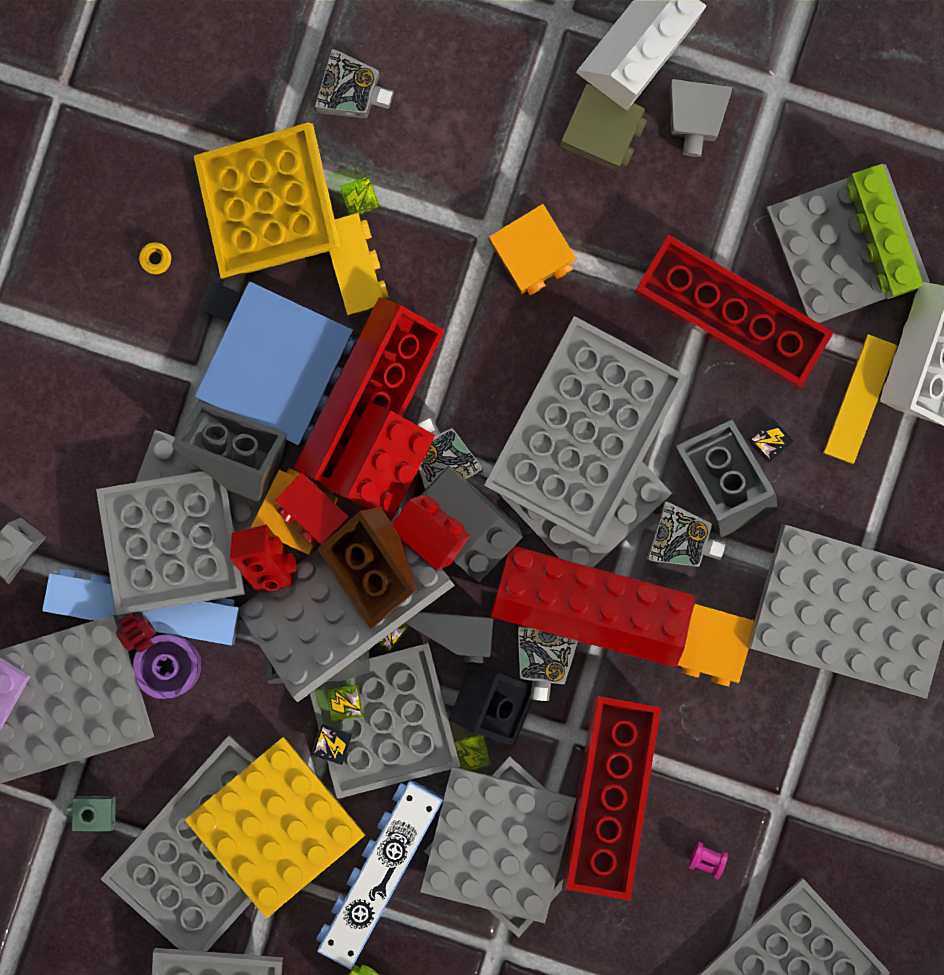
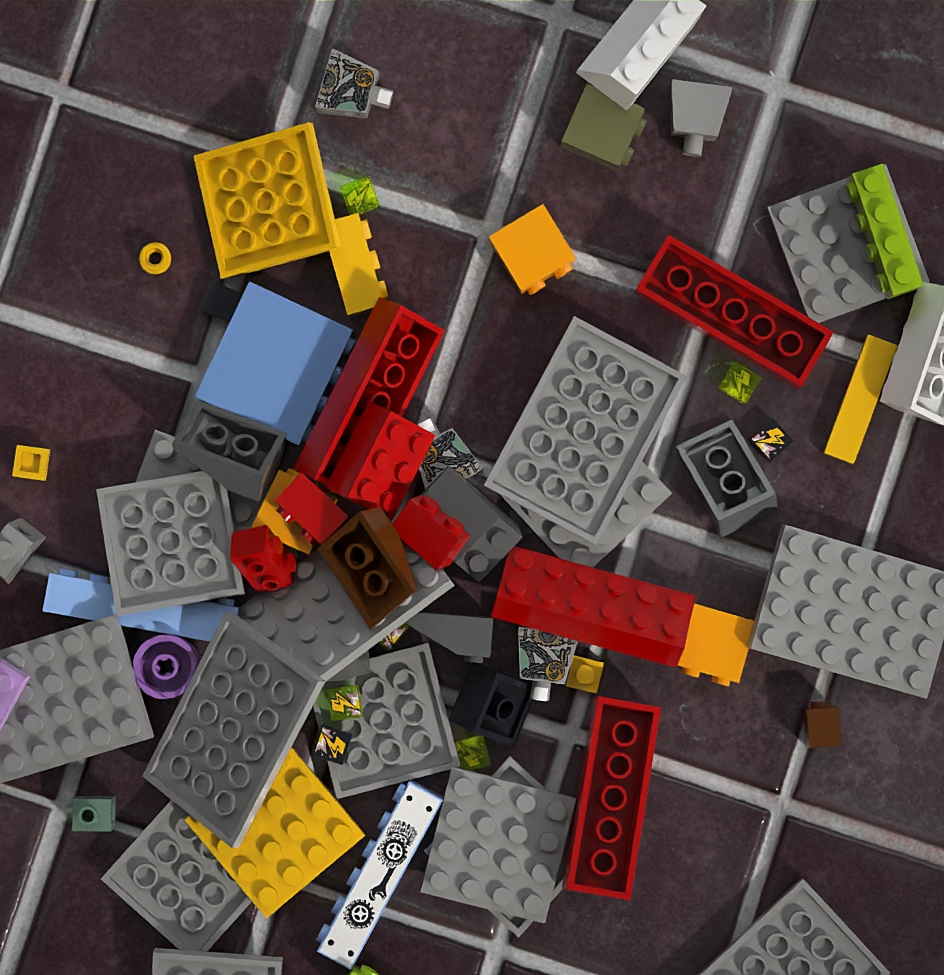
dark red gear [116,613,156,653] -> none
torso [646,502,726,567] -> none
dark pink bush [688,841,728,880] -> none
none -> yellow plate [12,445,50,481]
none -> light grey plate [142,612,325,848]
none -> yellow plate [565,655,604,694]
none -> clear neon green tile [718,361,762,405]
none -> reddish brown brick [802,700,842,748]

